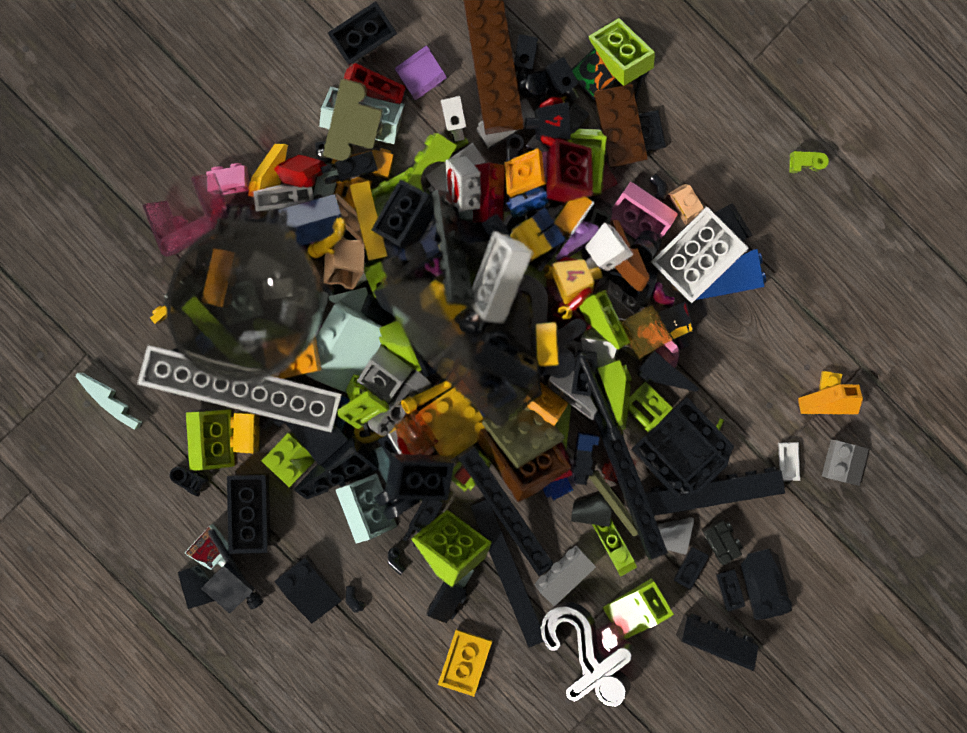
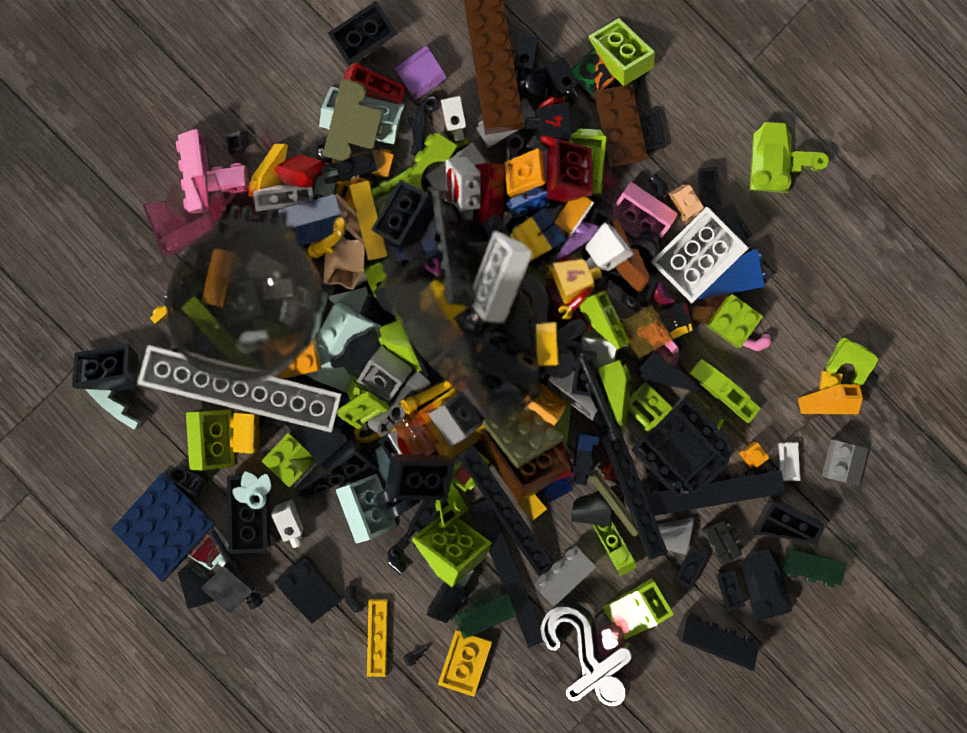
none -> black slope [72,344,138,391]
none -> dark blue plate [111,472,216,582]
none -> bright pink slope [176,129,214,214]
none -> black slope [226,131,249,154]
none -> light aqua plate [233,472,271,509]
none -> white torso [272,499,303,548]
none -> black tile [330,328,381,375]
none -> yellow tile [367,599,388,677]
none -> black hand [404,646,428,667]
none -> black plant [408,95,441,156]
none -> light grey slope [429,390,484,447]
none -> lime wing [435,481,469,528]
none -> clear green brick [454,593,517,640]
none -> yellow brick [517,494,547,521]
none -> clear orange slope [689,307,715,324]
none -> lime slope [689,359,761,423]
none -> black plate [697,166,721,207]
none -> lime piece [706,294,763,348]
none -> light orange brick [739,441,769,468]
none -> bright pink arm [742,334,771,351]
none -> lime slope [749,122,792,193]
none -> black wedge [752,496,825,544]
none -> clear green brick [781,547,847,587]
none -> lime piece [826,338,878,387]

